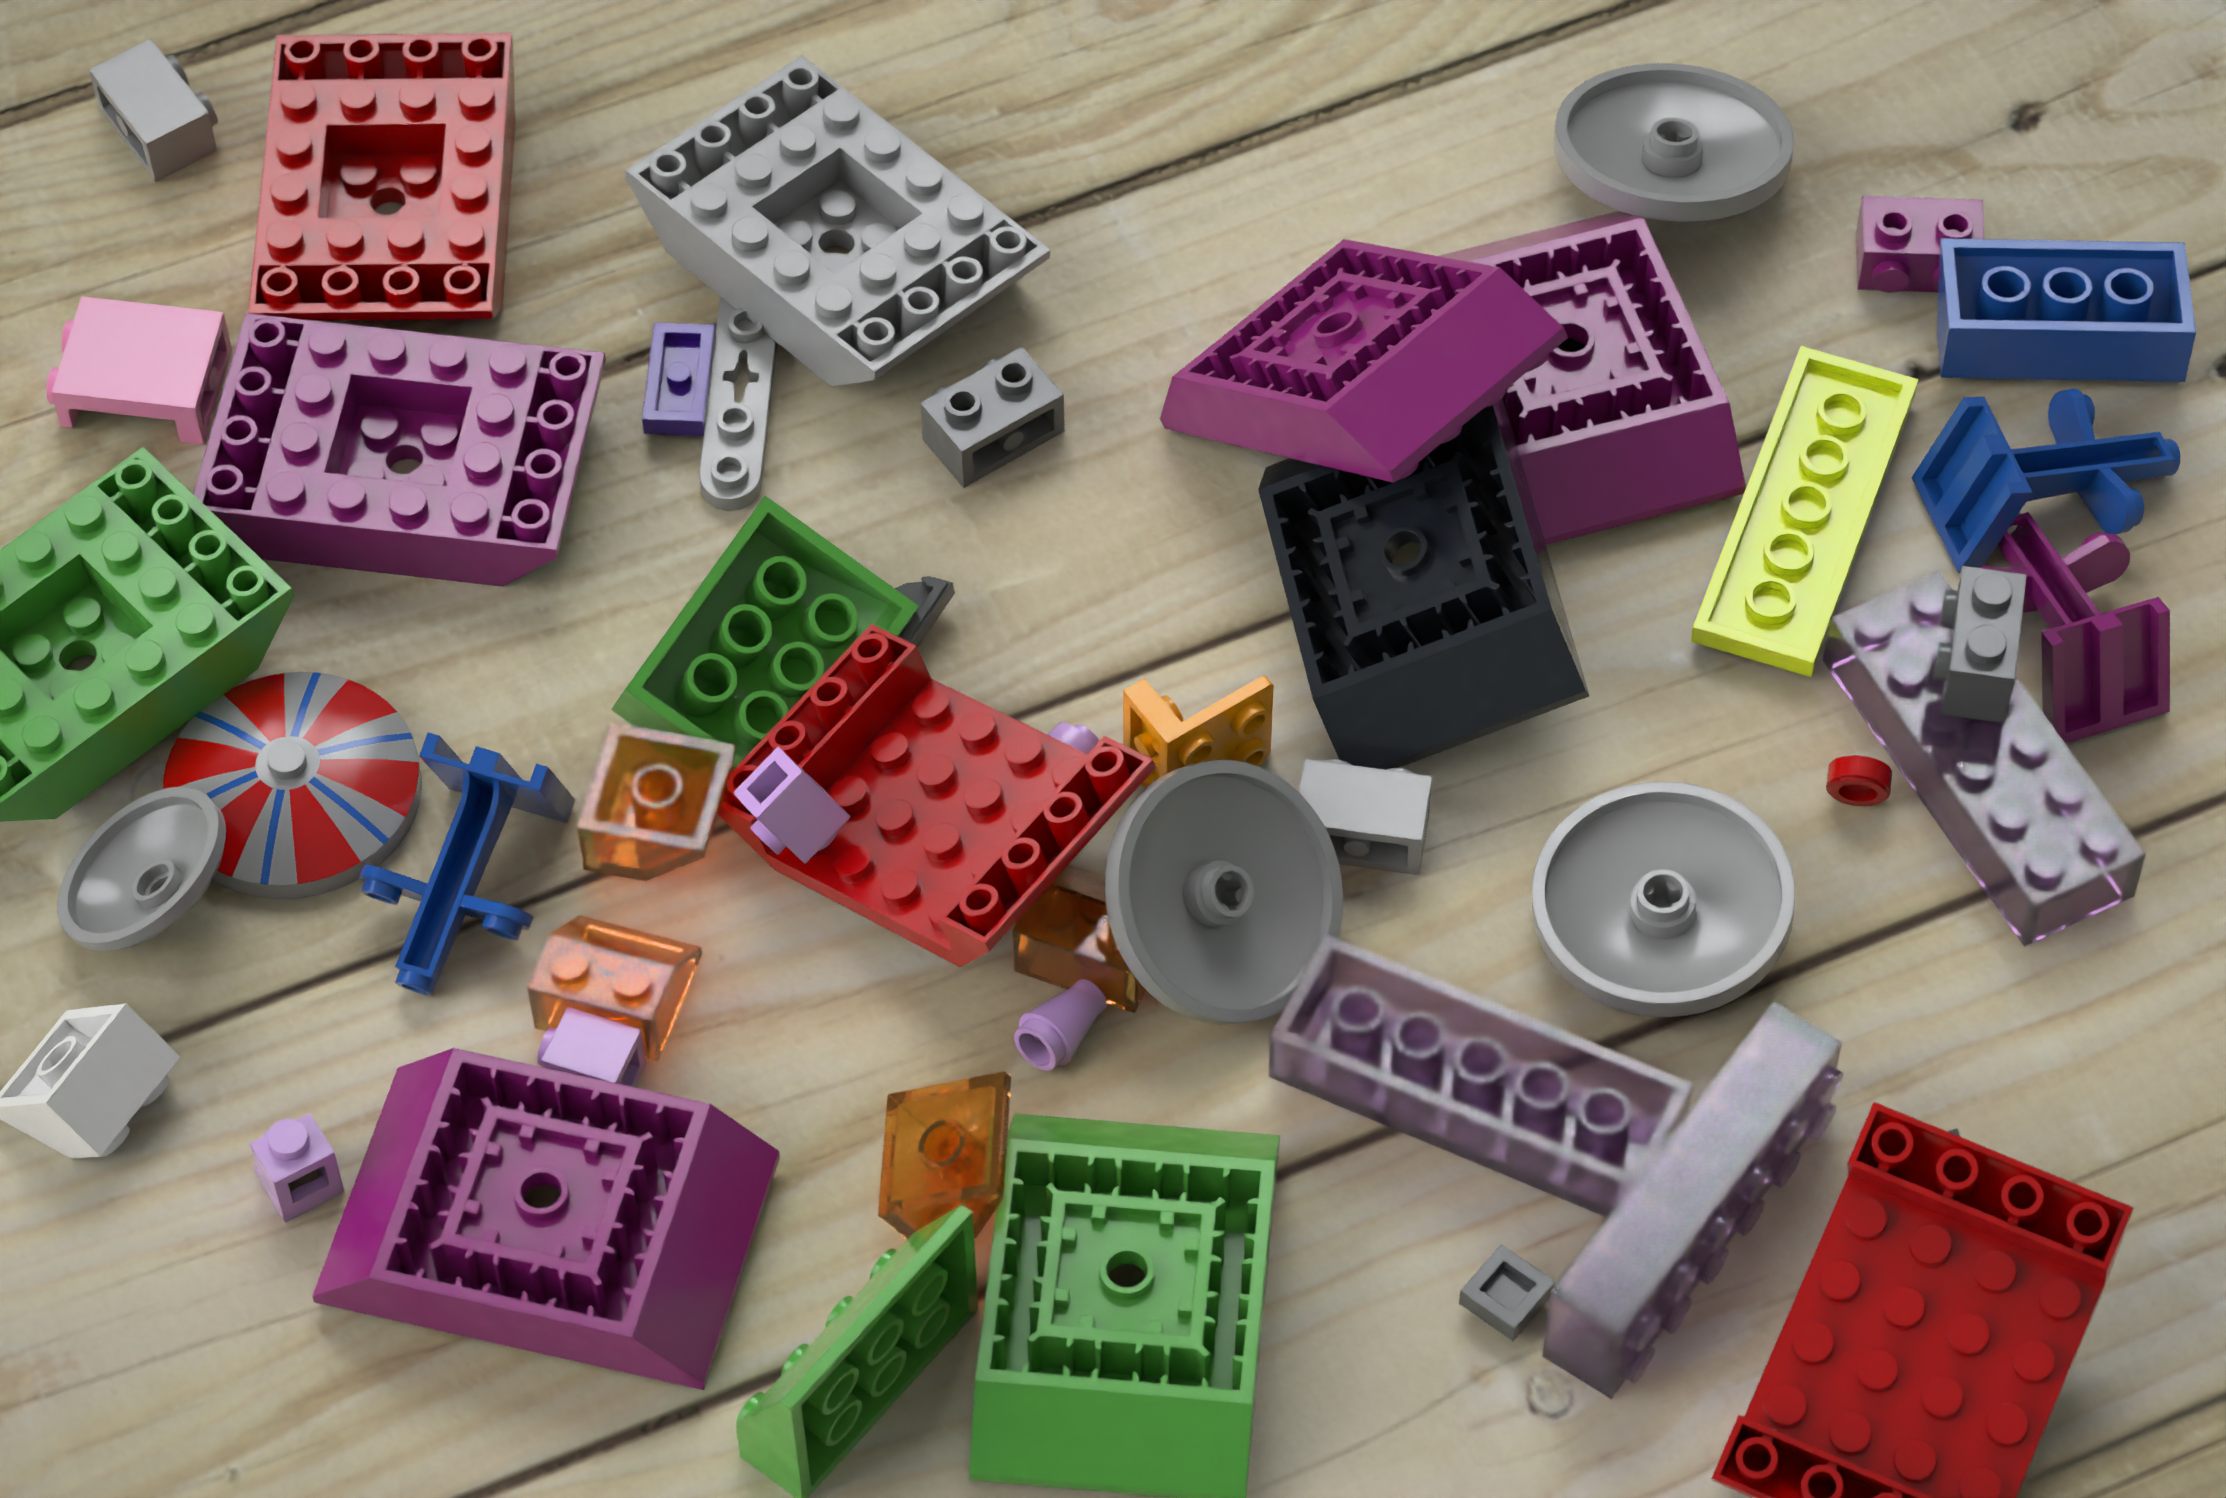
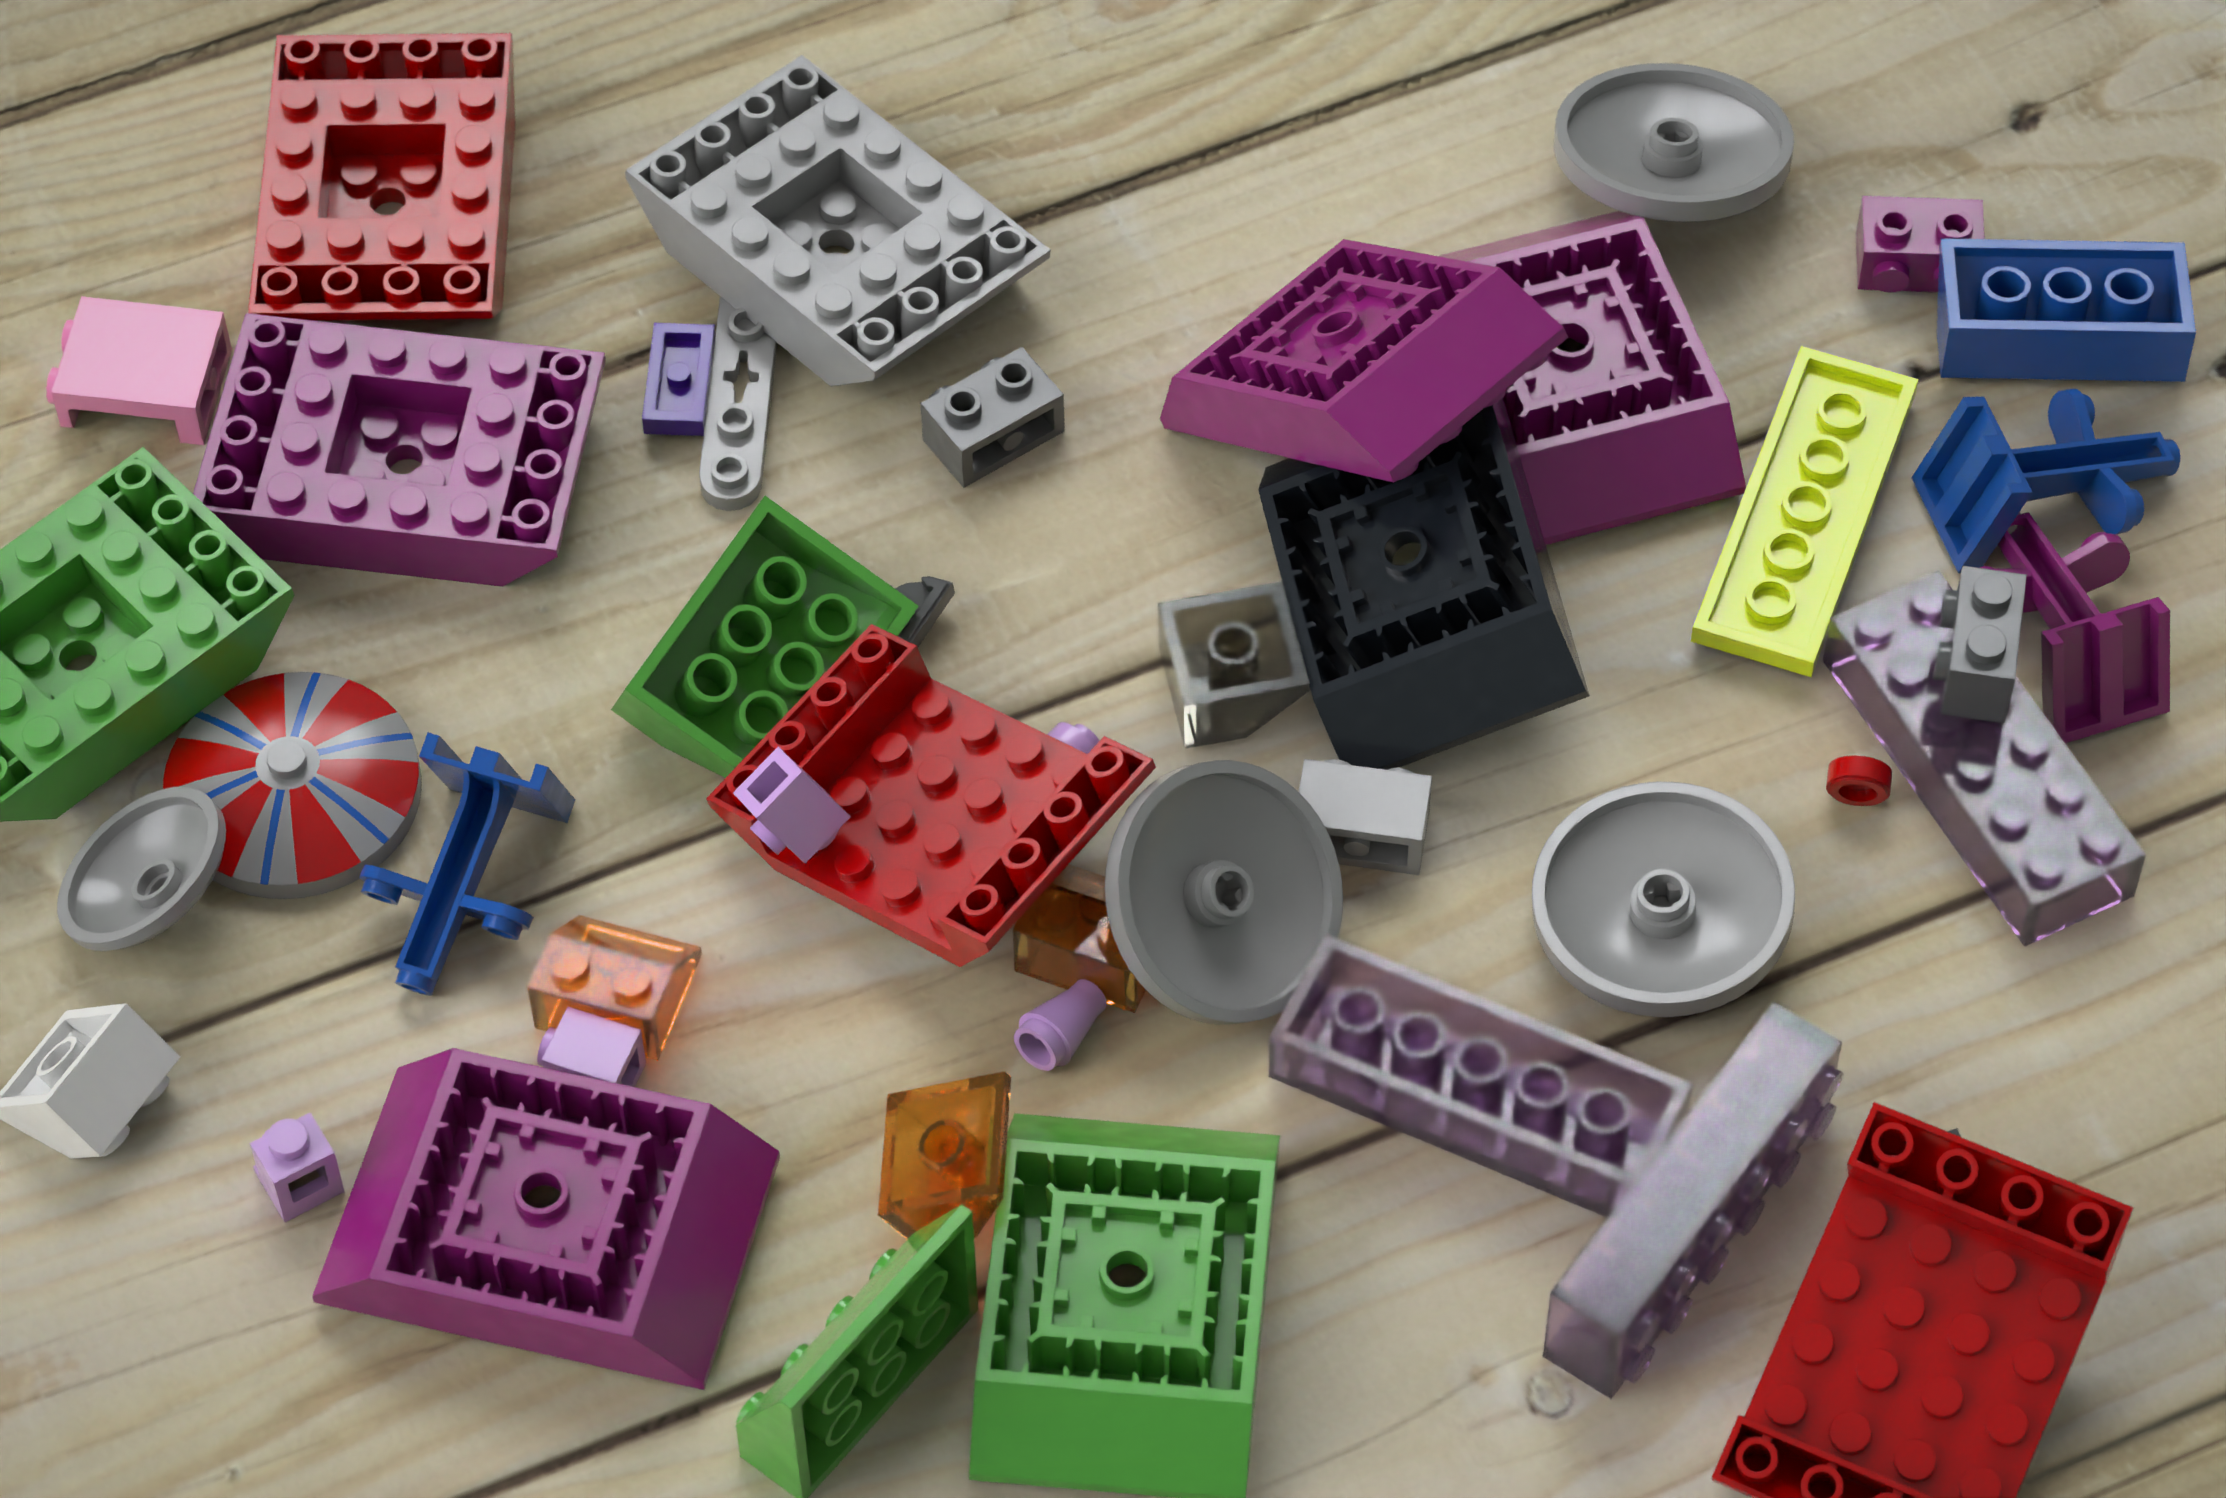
light grey brick [89,39,218,182] -> none
clear orange slope [577,722,736,881] -> none
light orange bracket [1123,676,1274,788] -> none
plate [1459,1244,1556,1341] -> none
none -> clear smoke slope [1158,581,1310,749]

